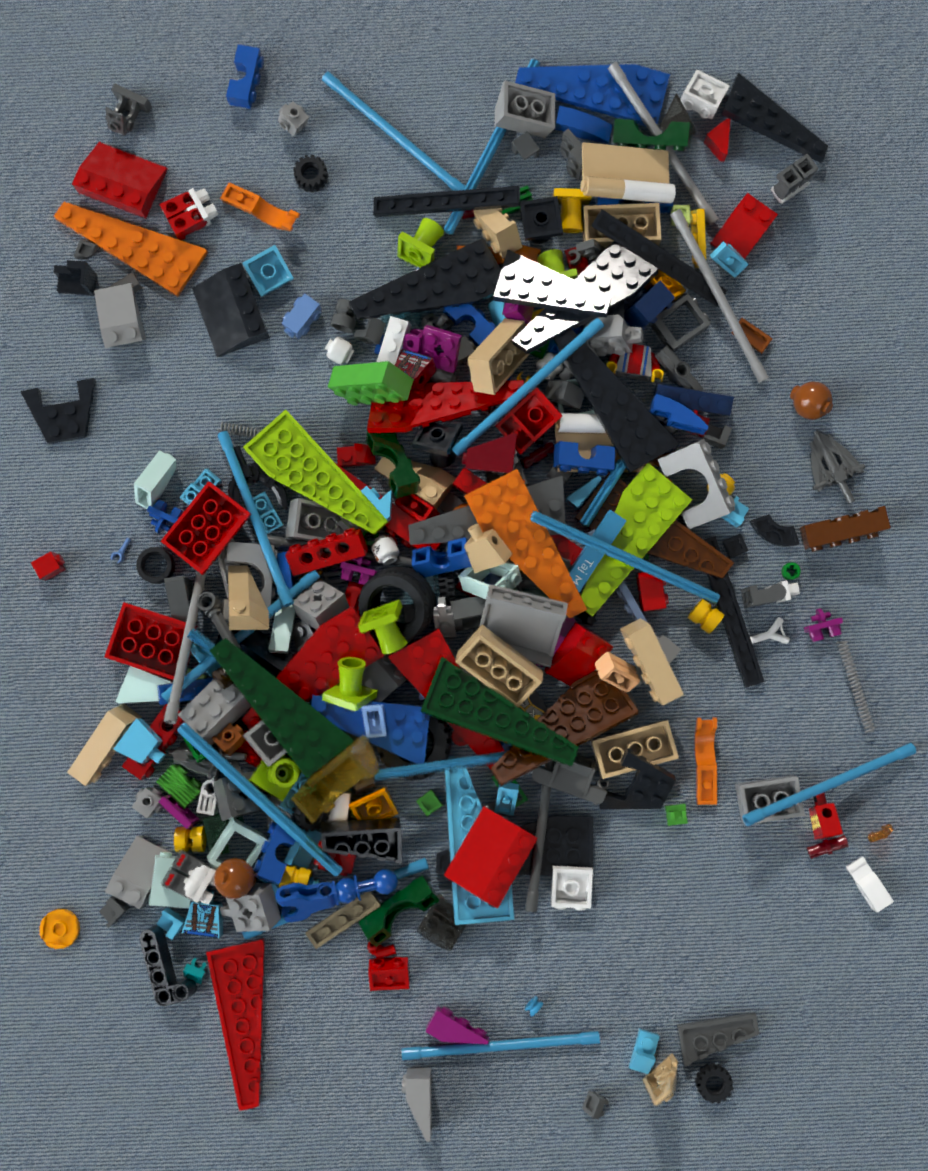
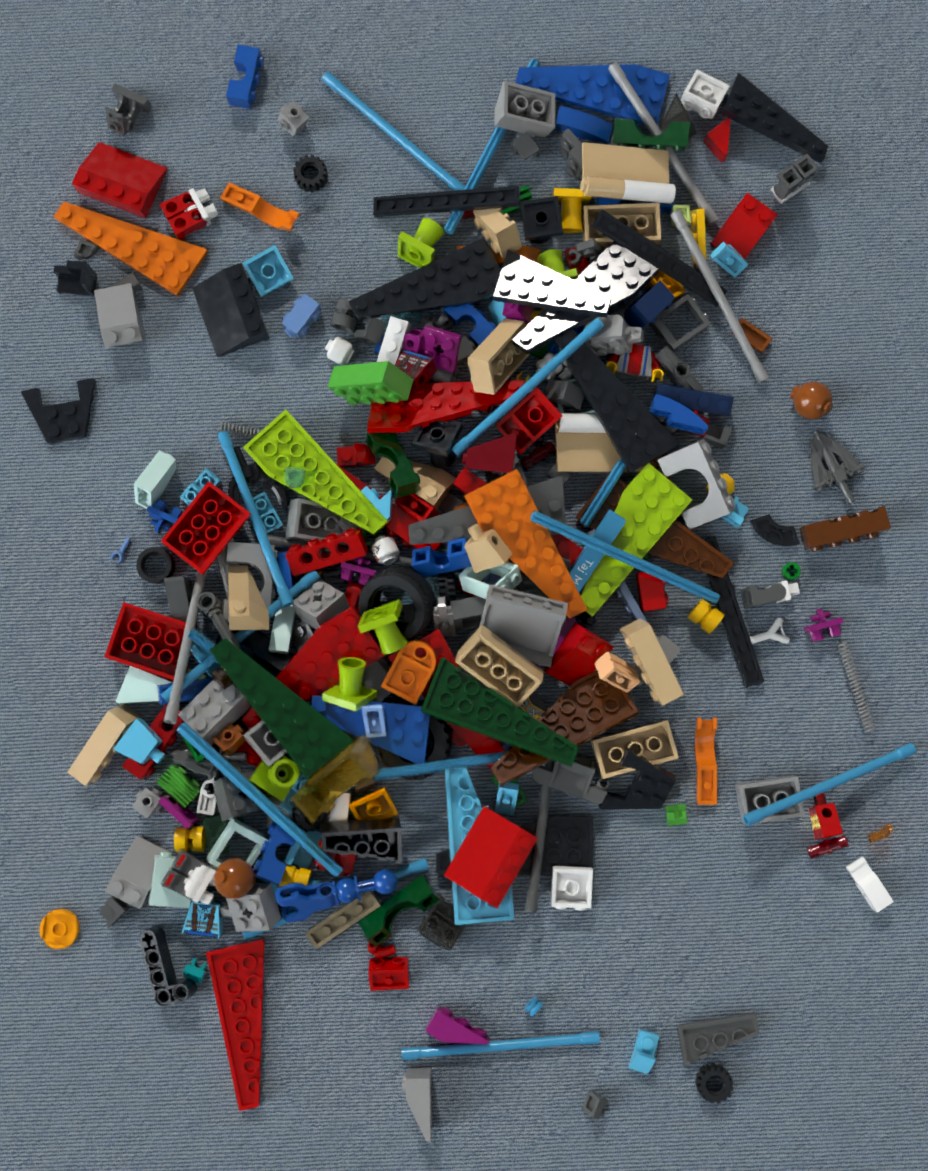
red brick [31,551,66,581] -> none
medium azure panel [157,907,186,940] -> none
bright green tile [416,789,443,817] -> none
blue arch [553,441,615,475] -> none
medium azure slope [565,476,602,510] -> none
tan wedge [643,1053,678,1106] -> none
black tile [722,533,748,559] -> none
none -> clear light blue tile [284,467,306,488]
none -> orange tile [381,641,436,705]

